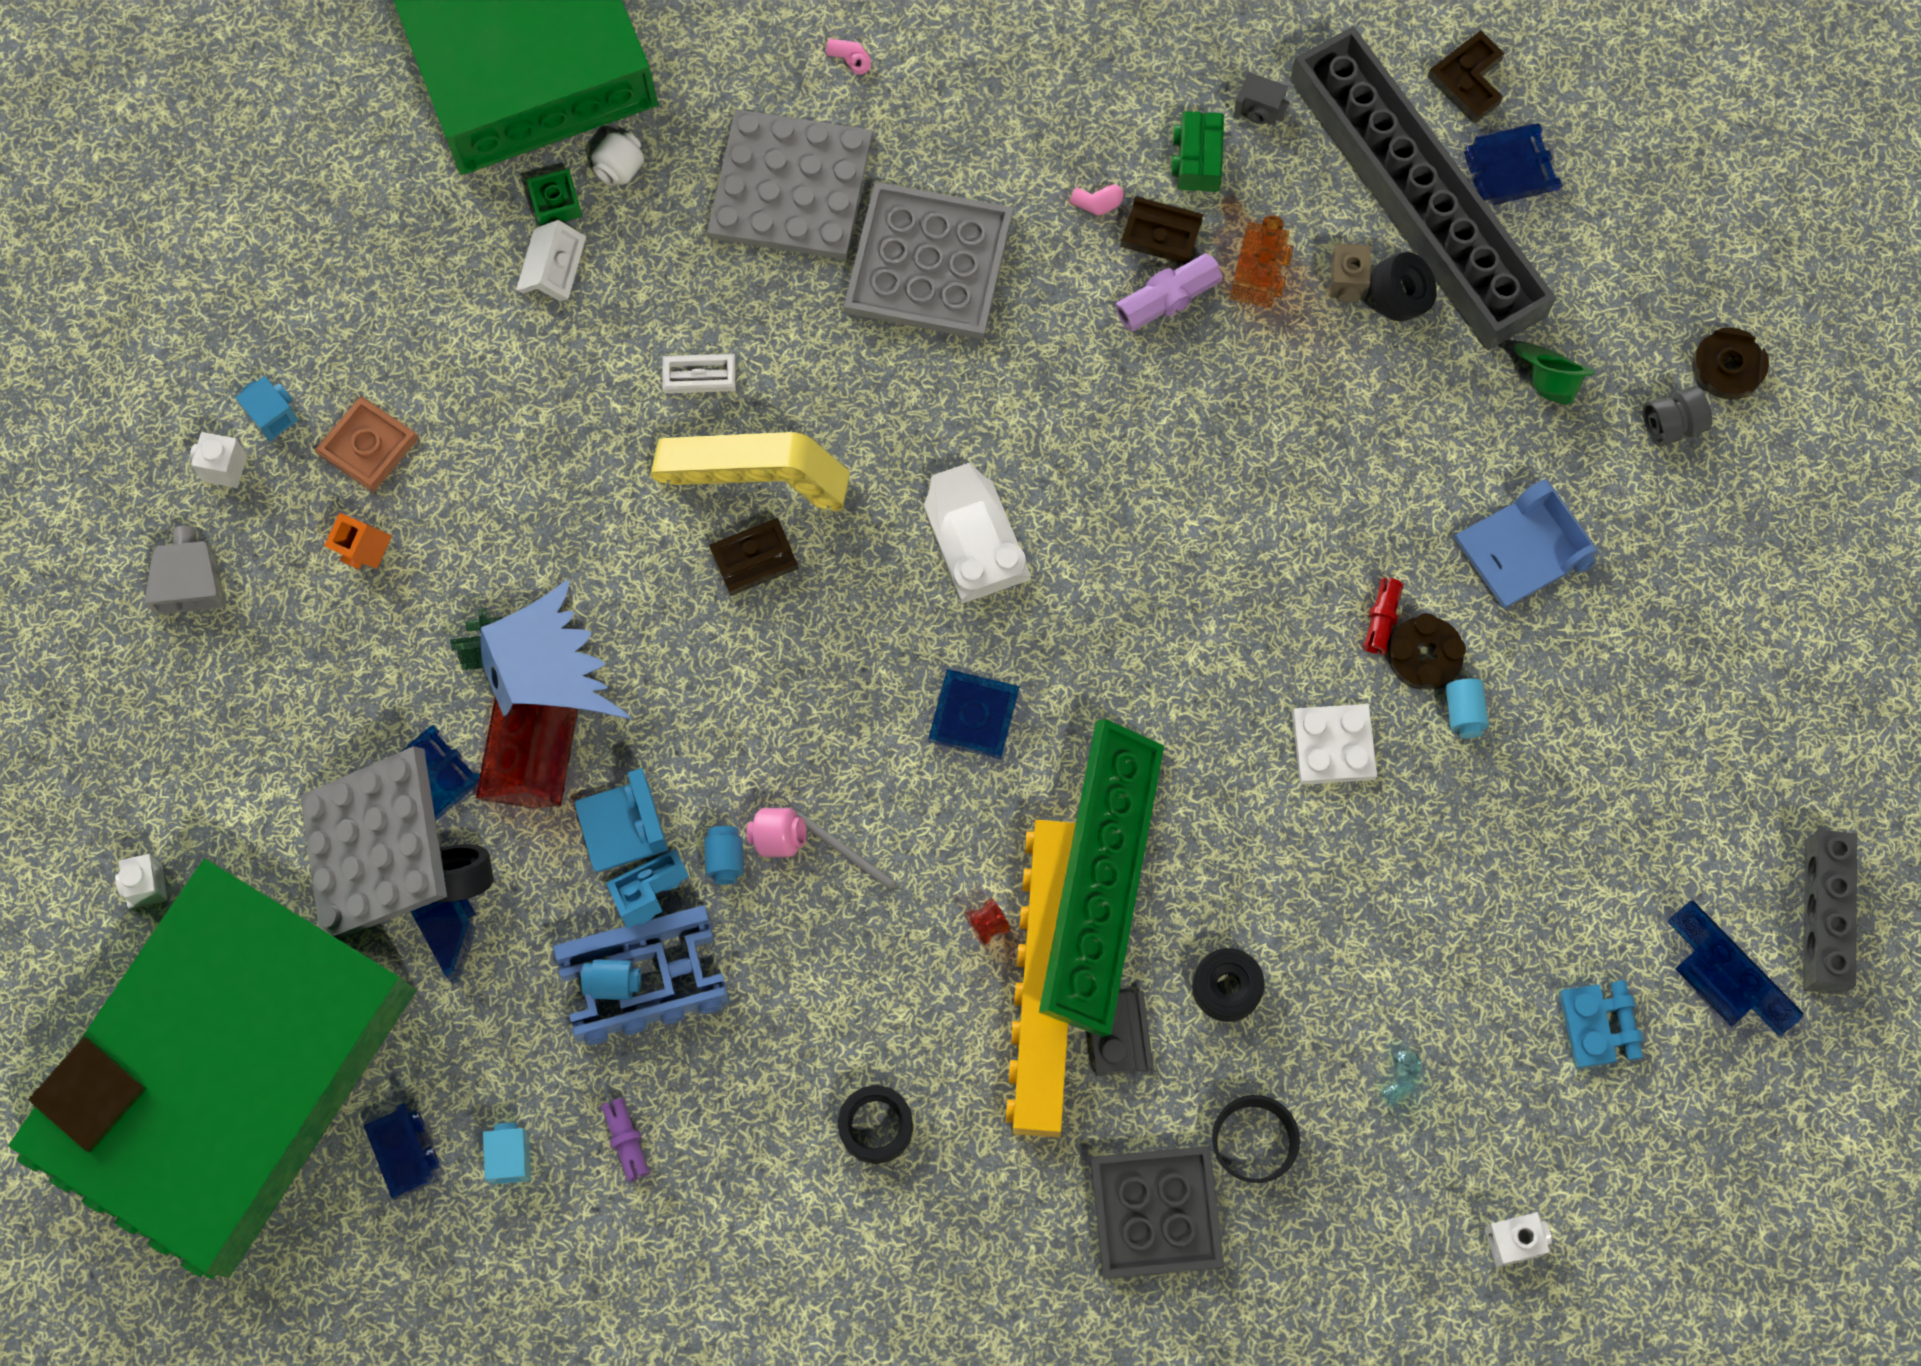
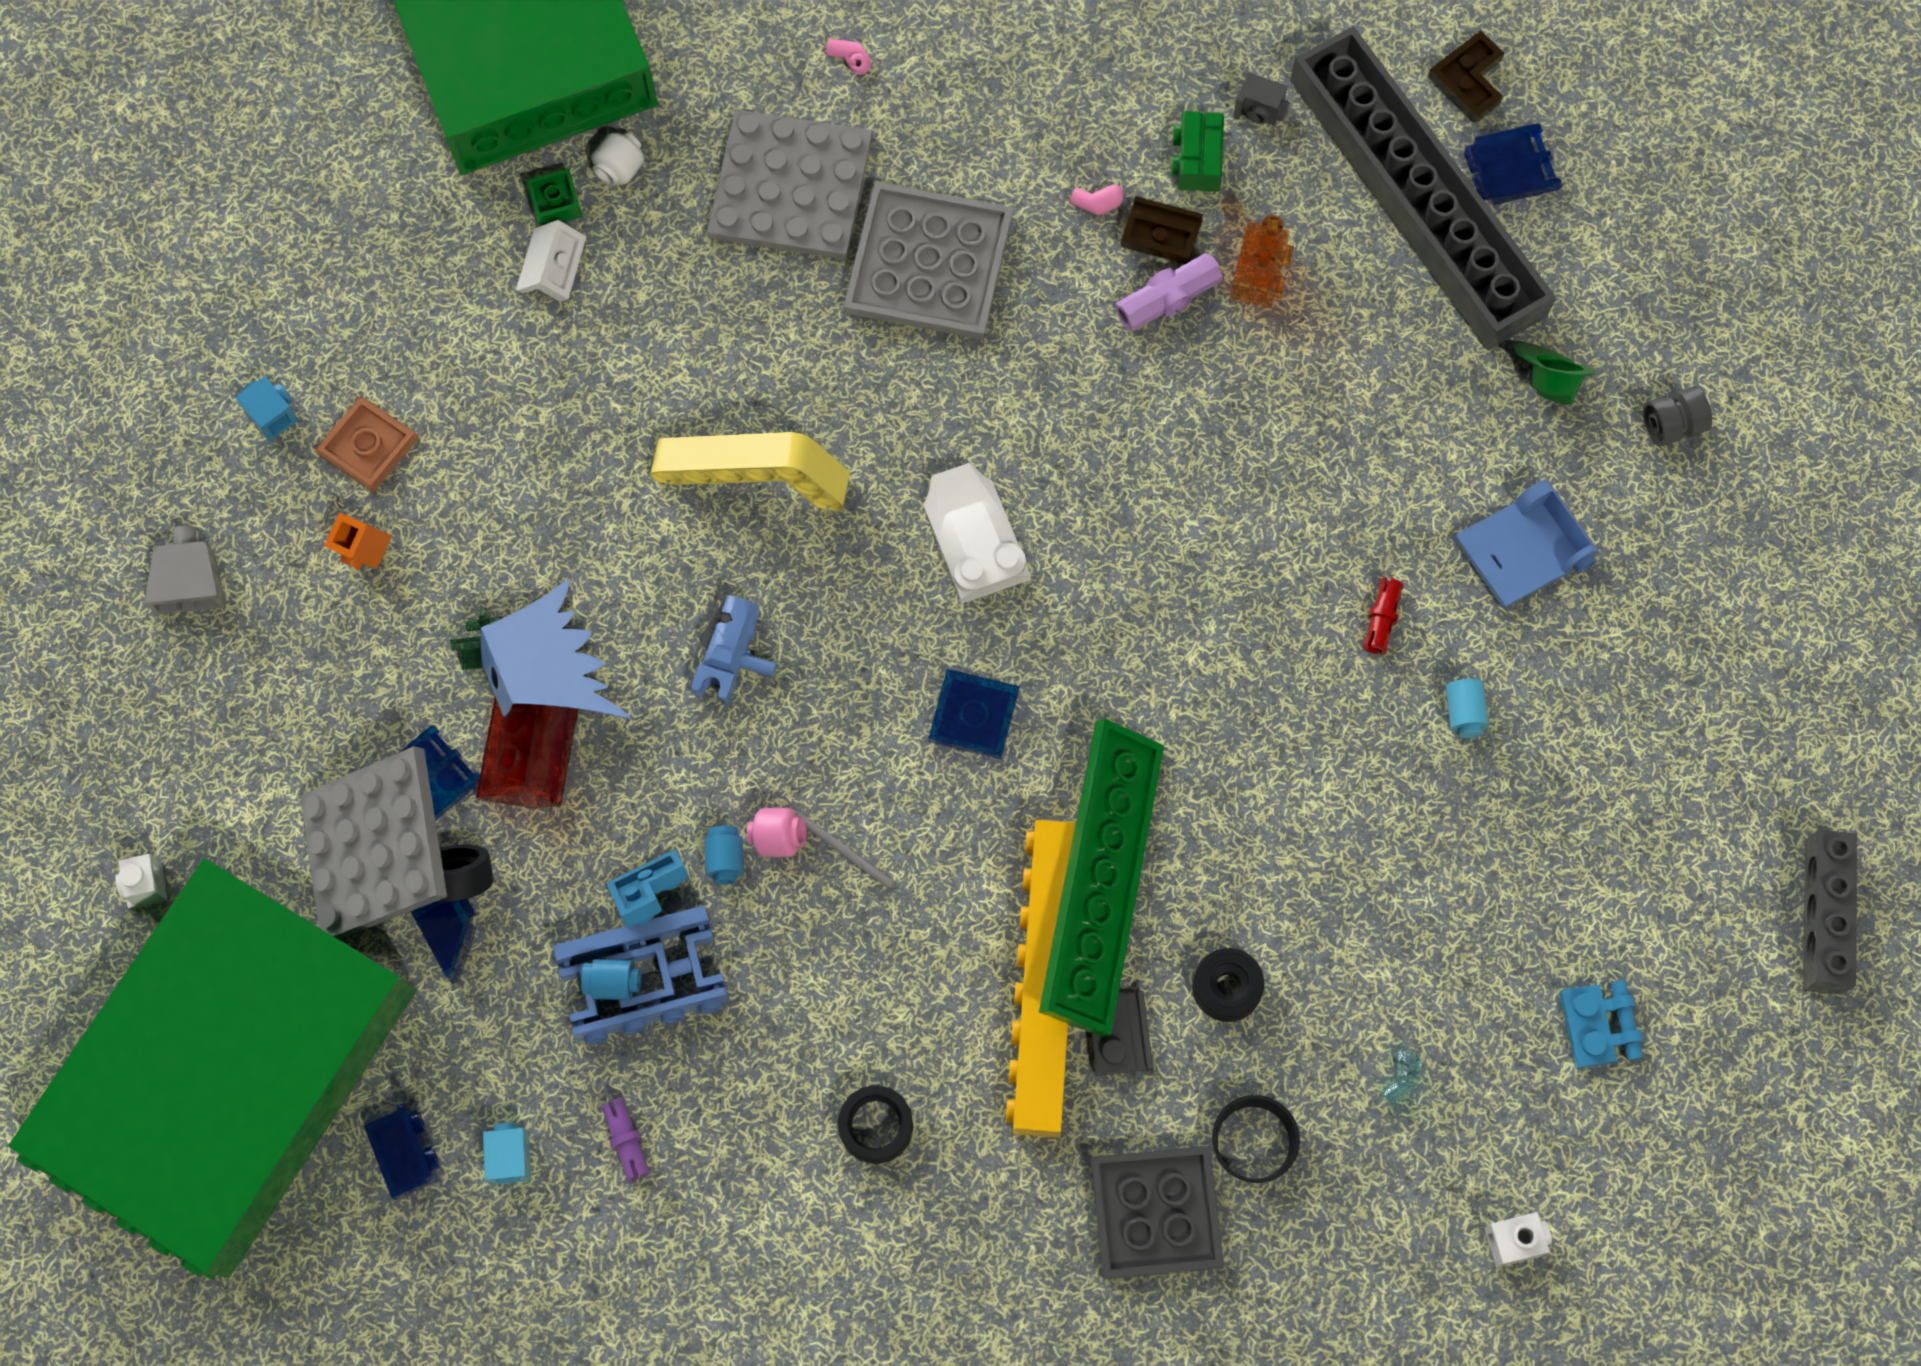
dark brown tile [28,1037,146,1153] -> none
white brick [190,432,248,488] -> none
dark azure bracket [574,768,669,873] -> none
white tile [663,354,736,394] -> none
dark brown plate [709,517,799,596] -> none
clear red wheel [965,898,1011,947] -> none
white plate [1292,704,1377,785] -> none
dark tan brick [1330,243,1371,303] -> none
black tyre [1370,252,1437,322] -> none
dark brown plate [1389,613,1466,690] -> none
clear blue bracket [1668,900,1804,1036] -> none
dark brown plate [1692,327,1769,400] -> none
none -> medium blue piece [691,595,777,706]

